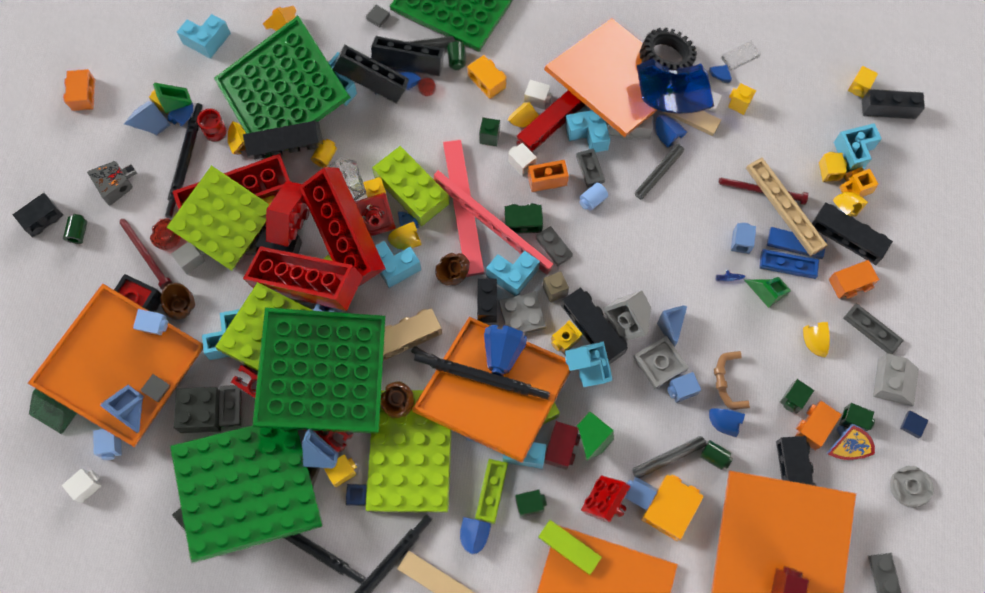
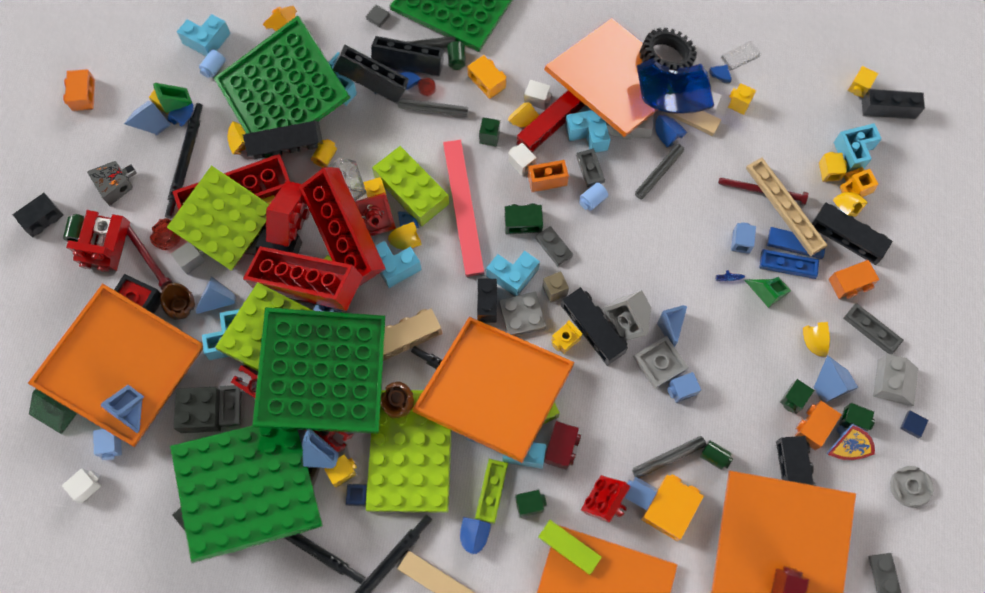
light blue brick [133,309,168,336] -> none
dark grey tile [140,374,170,402] -> none
red wheel [197,109,227,142] -> none
black axle [414,353,550,400] -> none
coral tile [434,170,553,274] -> none
reddish brown hair [435,253,470,286] -> none
blue cone [484,325,527,376] -> none
medium azure brick [565,342,613,387] -> none
green slope [576,412,614,460] -> none
blue brick [709,408,745,437] -> none
medium nougat piece [713,351,750,410] -> none
none -> red brick [66,210,130,273]
none -> medium blue slope [195,276,236,314]
none -> light blue brick [199,50,226,78]
none -> dark grey axle [398,98,468,116]
none -> medium blue slope [813,355,858,403]

